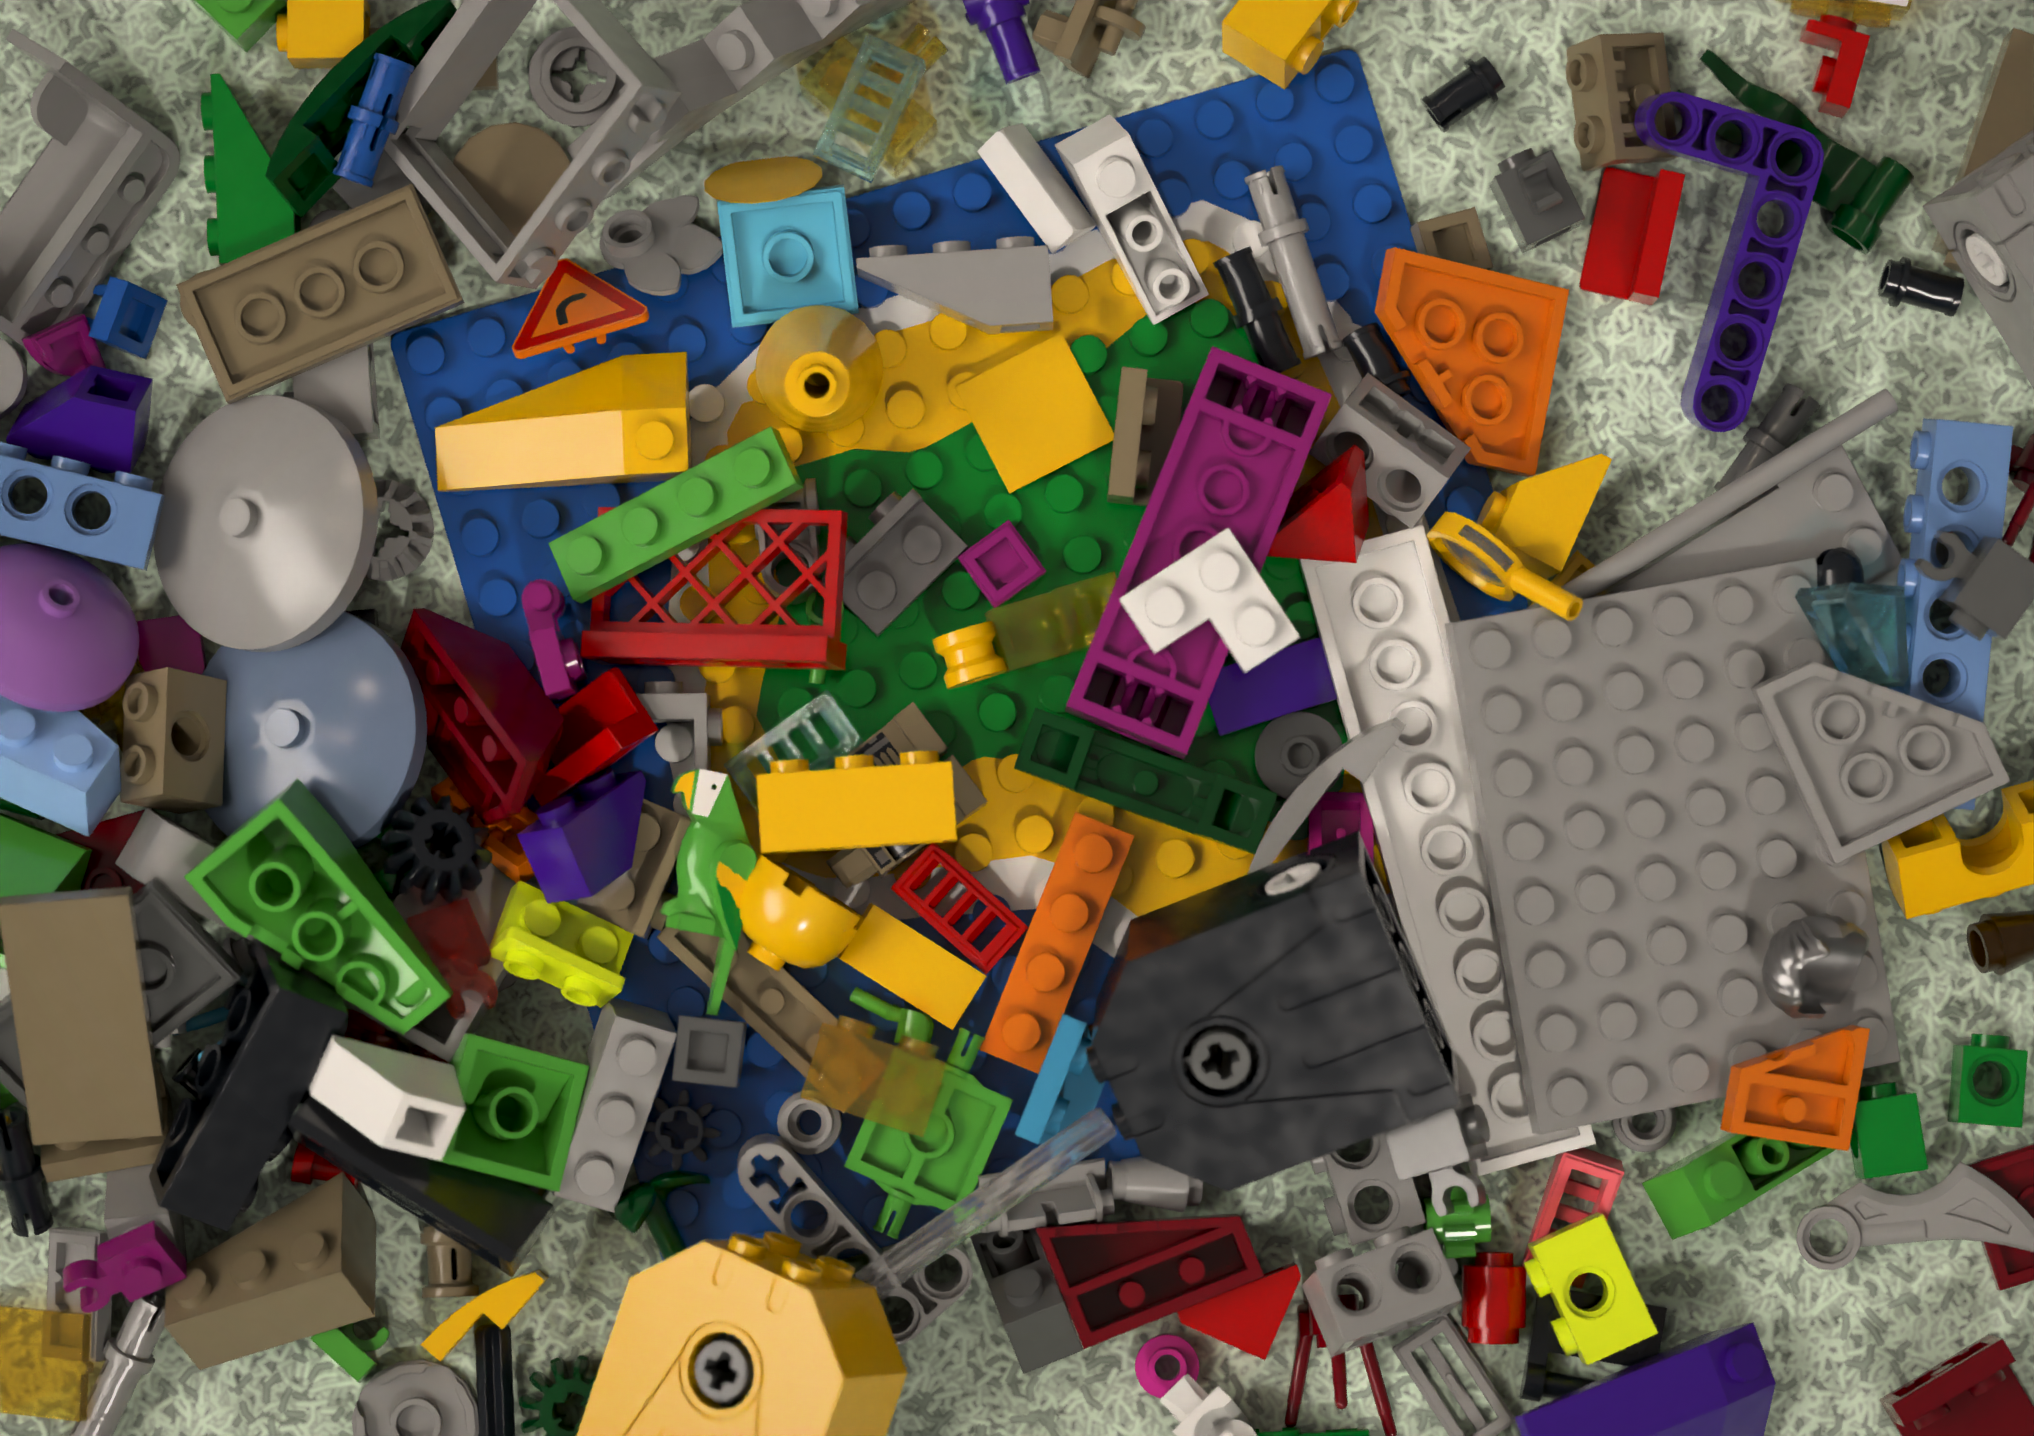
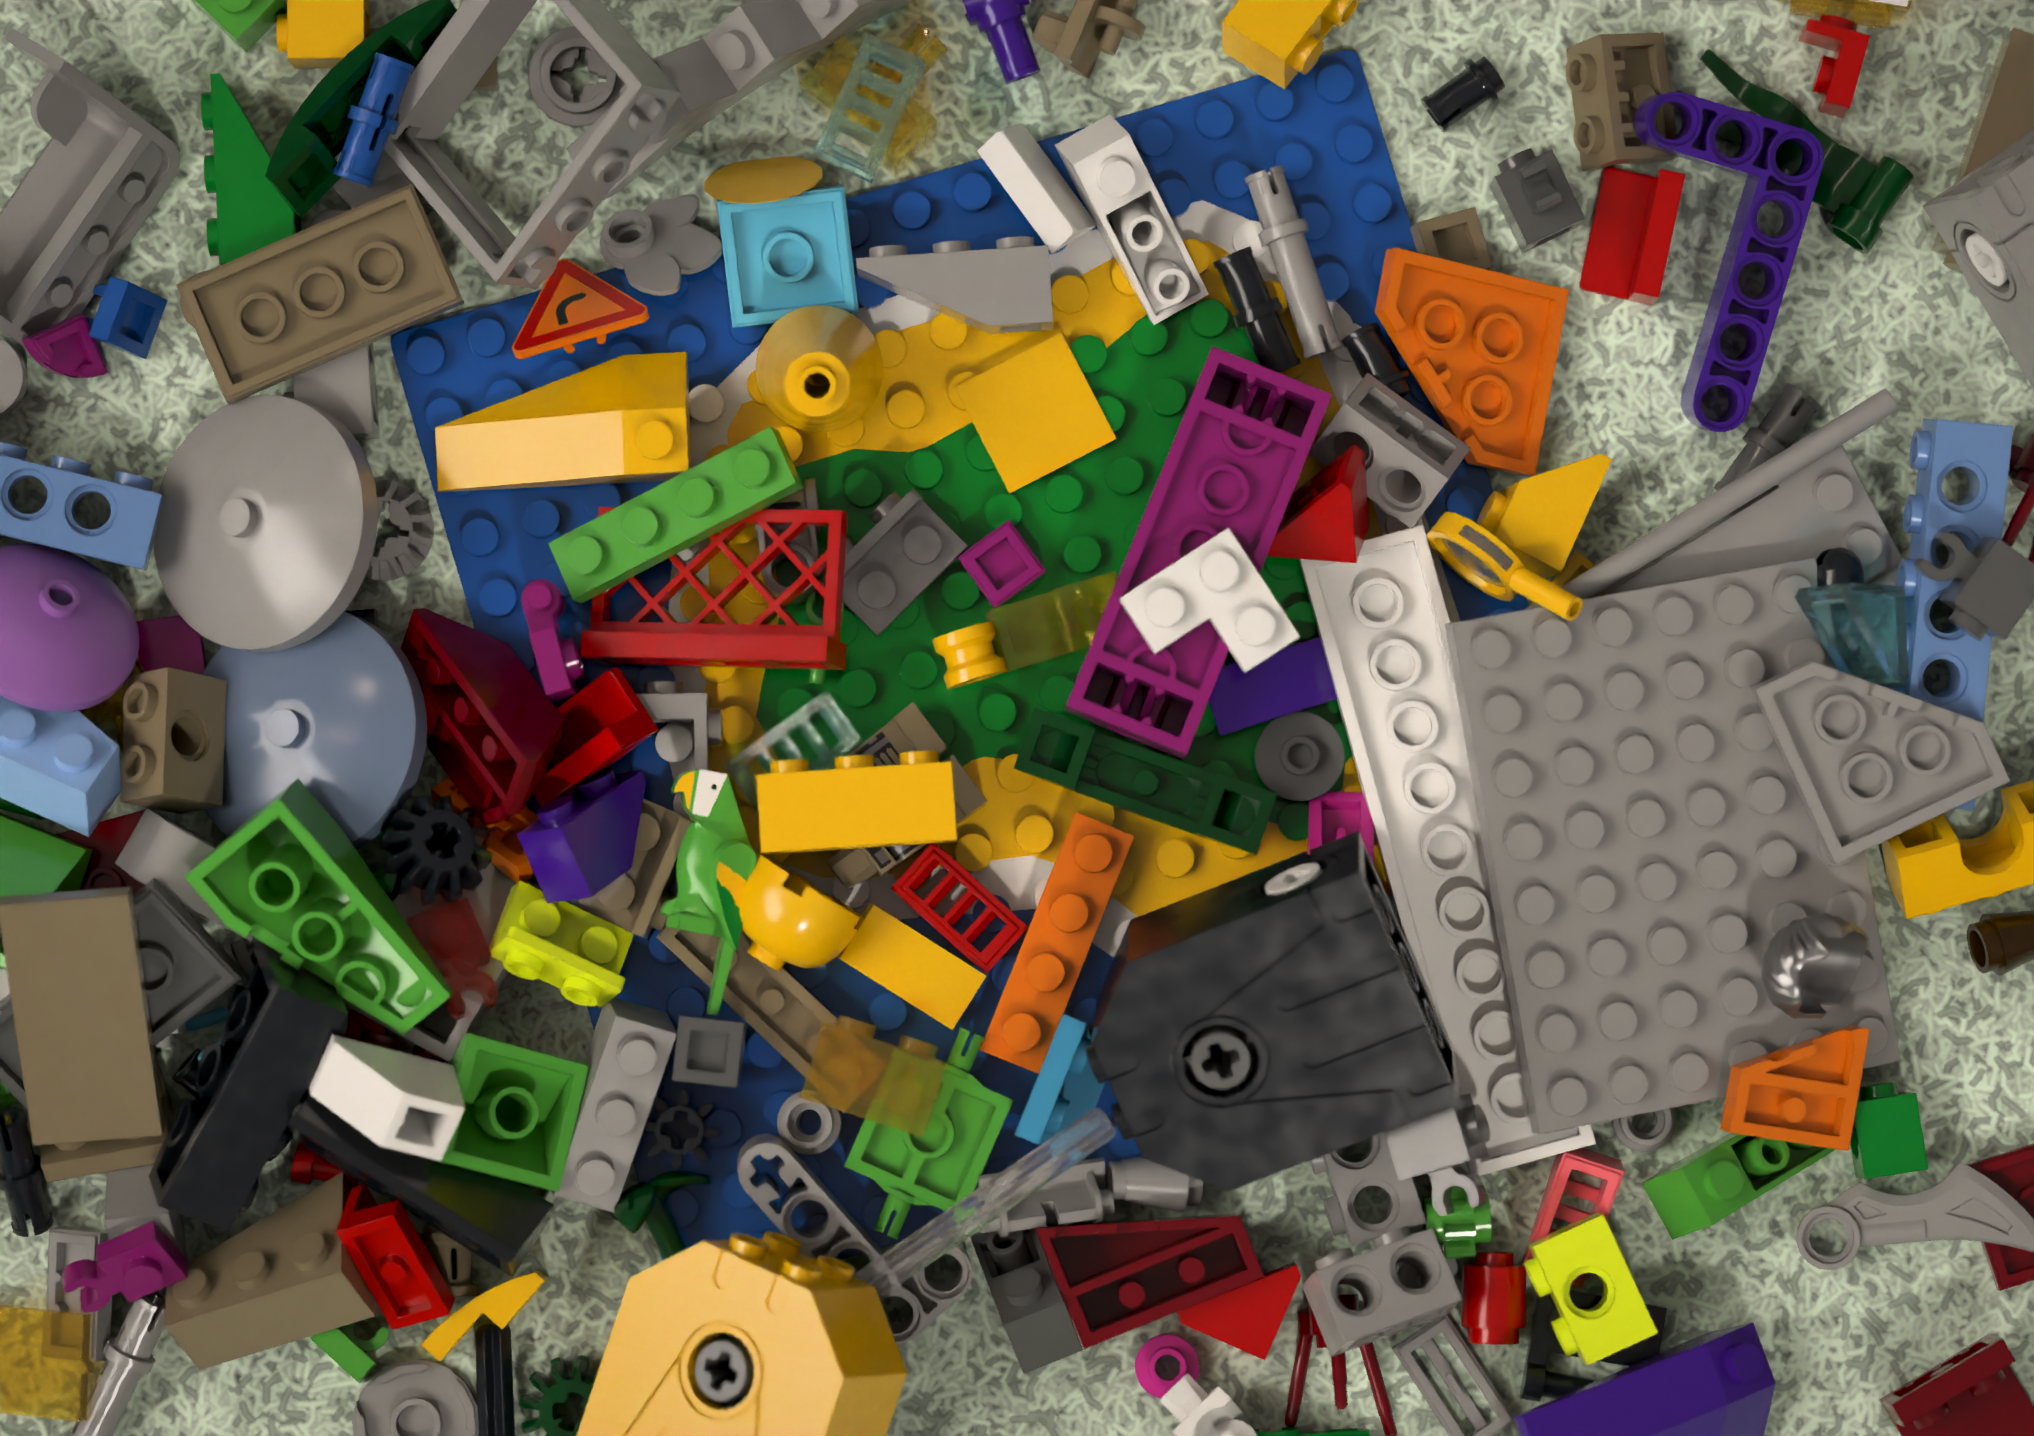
dark purple slope [6,365,153,474] -> none
dark tan tile [453,122,571,237] -> none
bright green hand [849,987,934,1049] -> none
dark tan bracket [1107,367,1183,507] -> none
light grey slope [1248,718,1406,874] -> none
black pin [1878,257,1964,317] -> none
green brick [1948,1034,2028,1128] -> none
none -> red panel [336,1184,455,1330]

